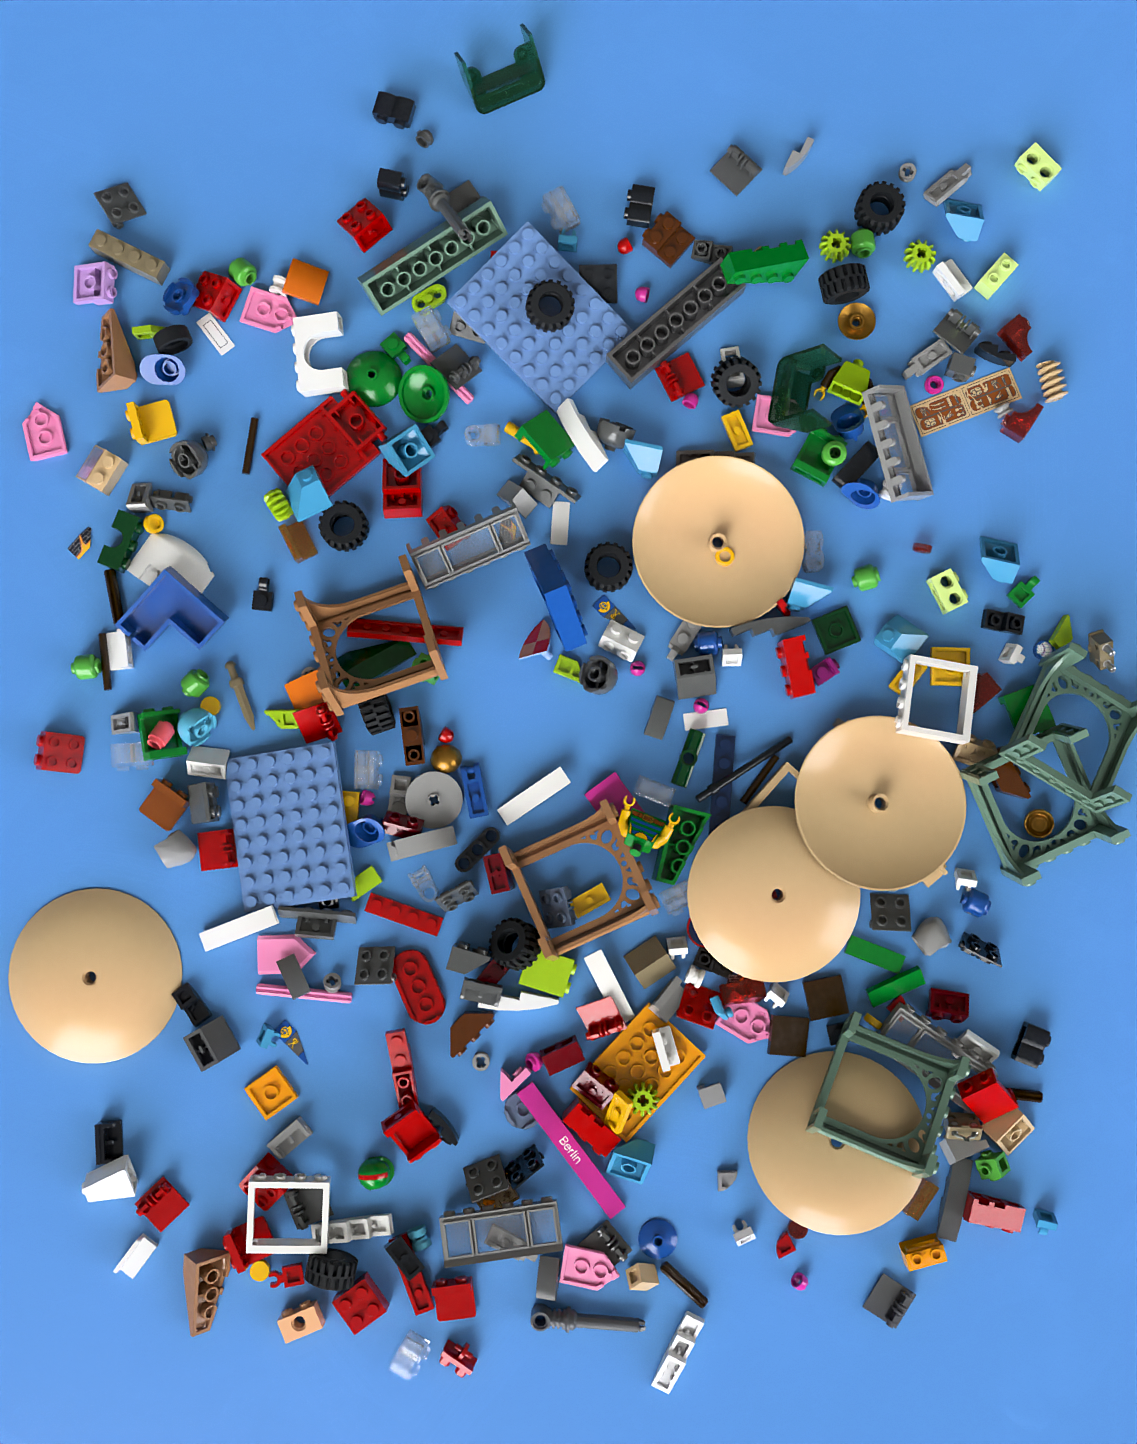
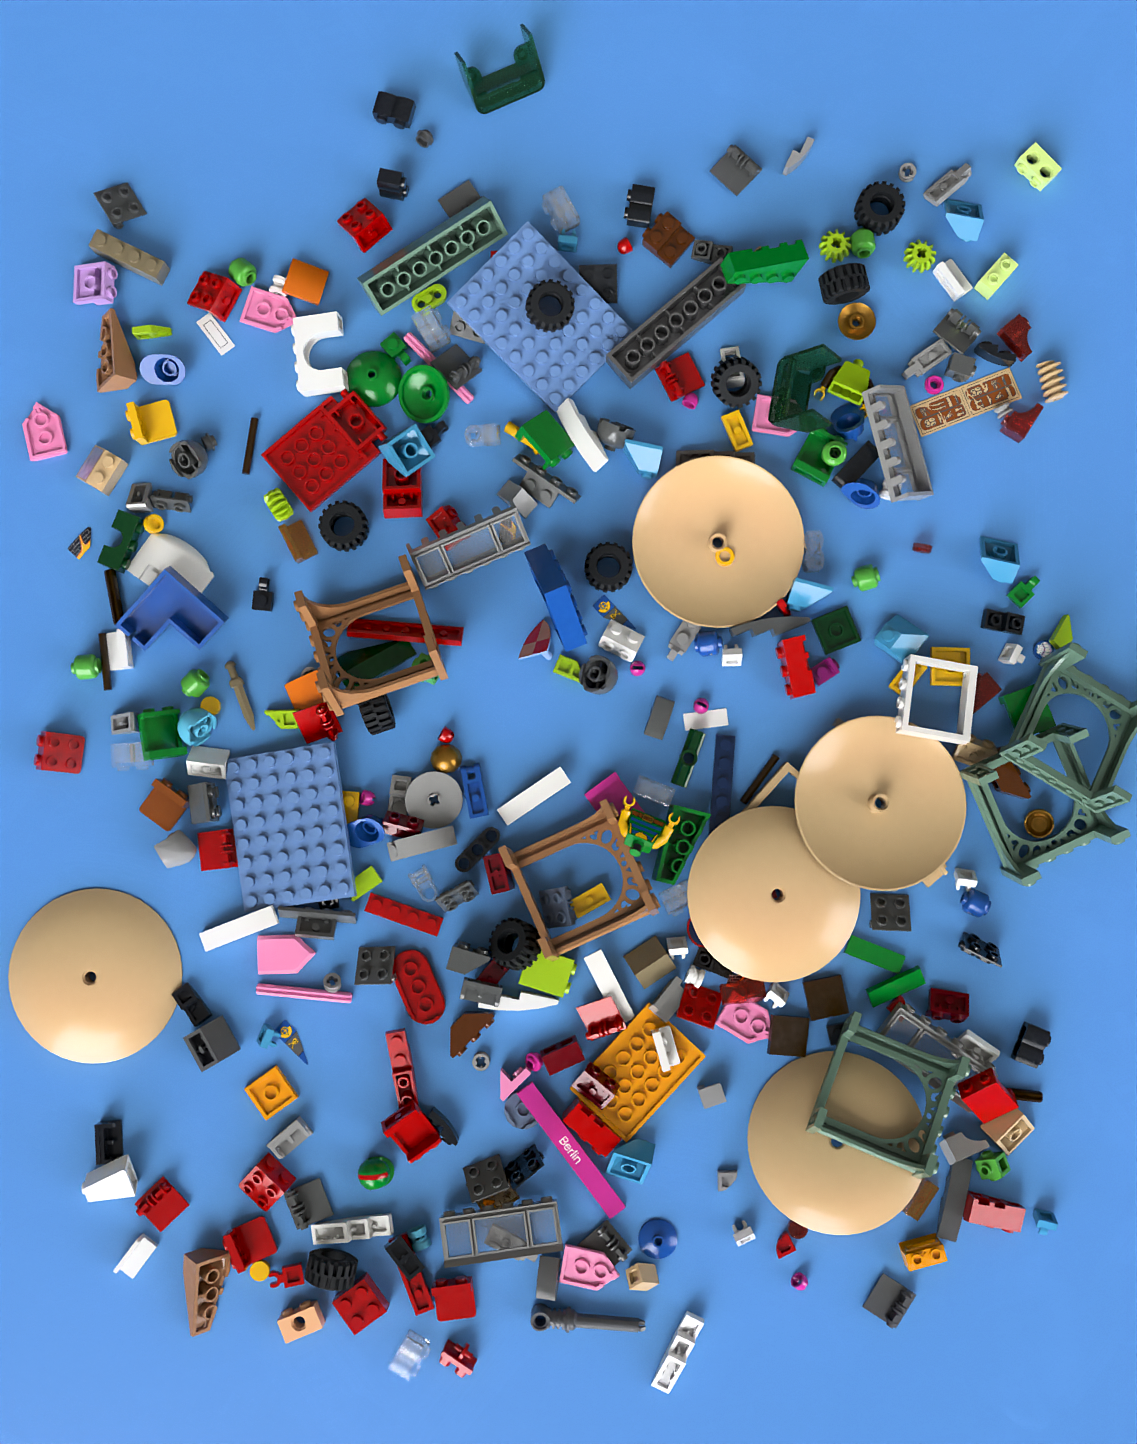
coral brick [147,721,175,750] -> none
black tyre [153,325,193,355] -> none
blue plate [163,278,200,316] -> none
white window [246,1173,331,1254] -> none
dark grey slope [276,954,311,1000] -> none
dark azure slope [285,465,333,523] -> none
clear brick [354,750,383,790] -> none
reddish brown slope [399,706,425,766] -> none
dark grey piece [417,173,473,242] -> none
white sticker [550,501,570,545] -> none
yellow plate [603,1090,634,1135] -> none
lime gear [627,1082,659,1117] -> none
dark pink hinge [635,286,650,303] -> none
dark brown axle [660,1261,708,1308] -> none
dark grey slope [672,654,716,700] -> none
black bar [695,736,793,803] -> none
dark azure arm [710,995,734,1020] -> none
yellow tile [863,1013,883,1030] -> none
light grey piece [911,917,952,956] -> none
yellowish green brick [926,568,968,615] -> none
dark tan piece [943,1109,983,1142] -> none
dark tan piece [1088,629,1116,673] -> none

